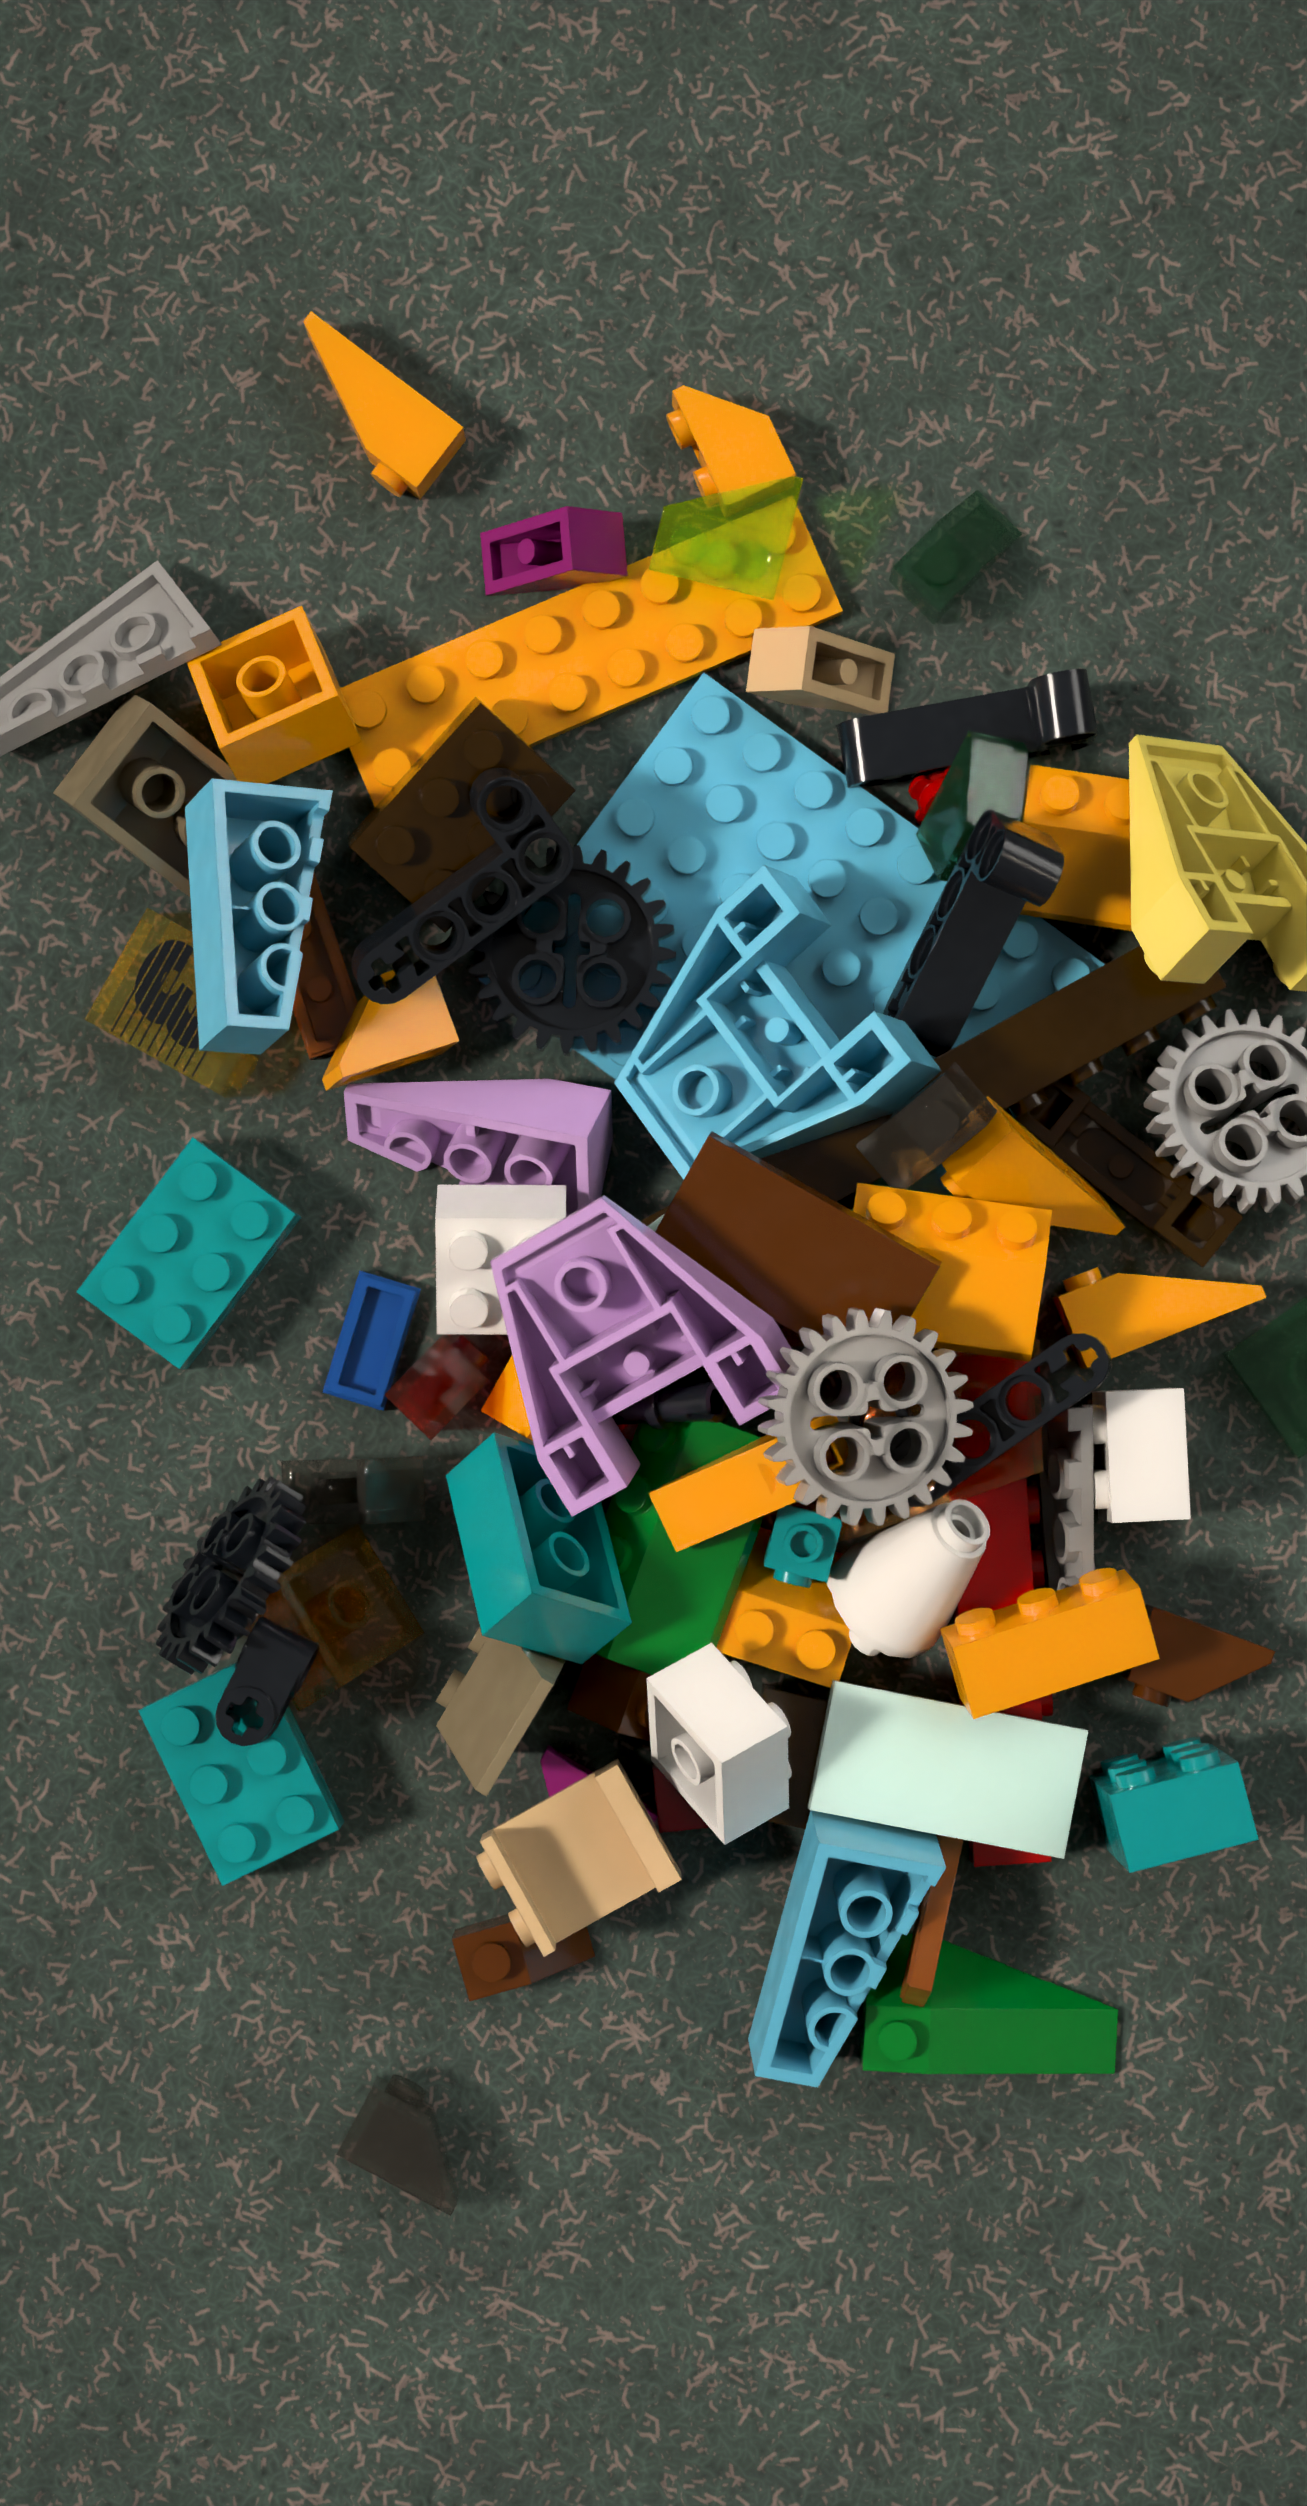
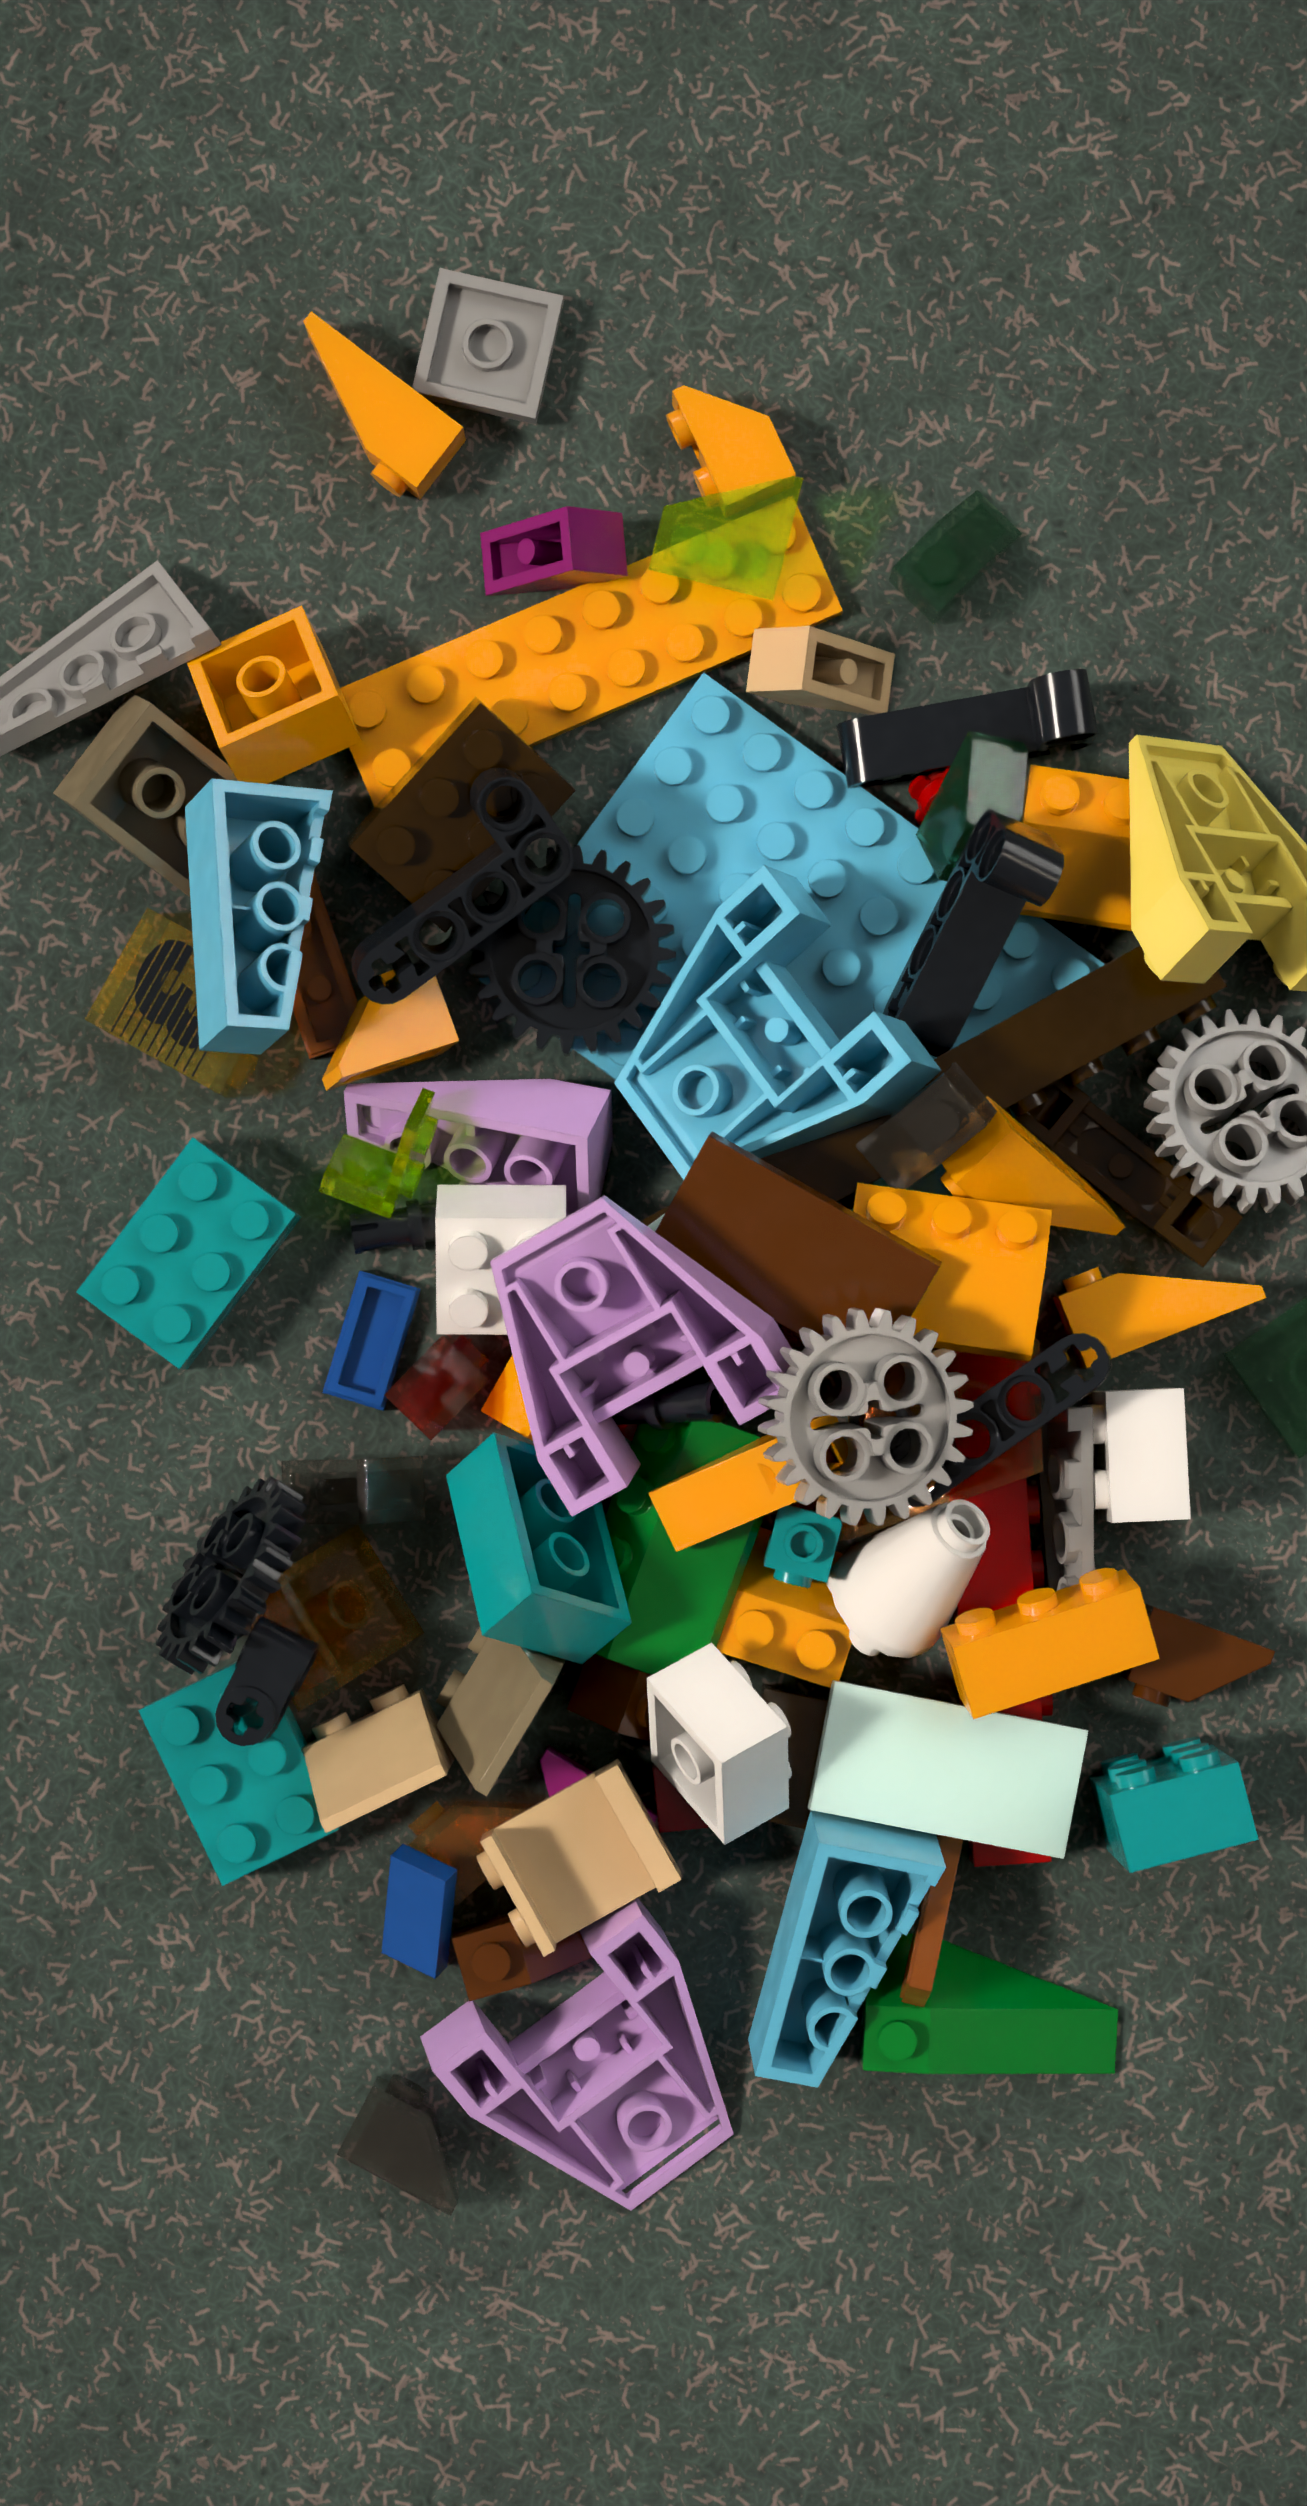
none -> tan slope [303,1684,455,1833]
none -> clear neon green bracket [319,1088,439,1219]
none -> black pin [349,1199,436,1255]
none -> blue tile [381,1844,458,1979]
none -> clear orange slope [407,1799,536,1906]
none -> light grey plate [412,268,564,425]
none -> lavender wedge [420,1898,734,2211]

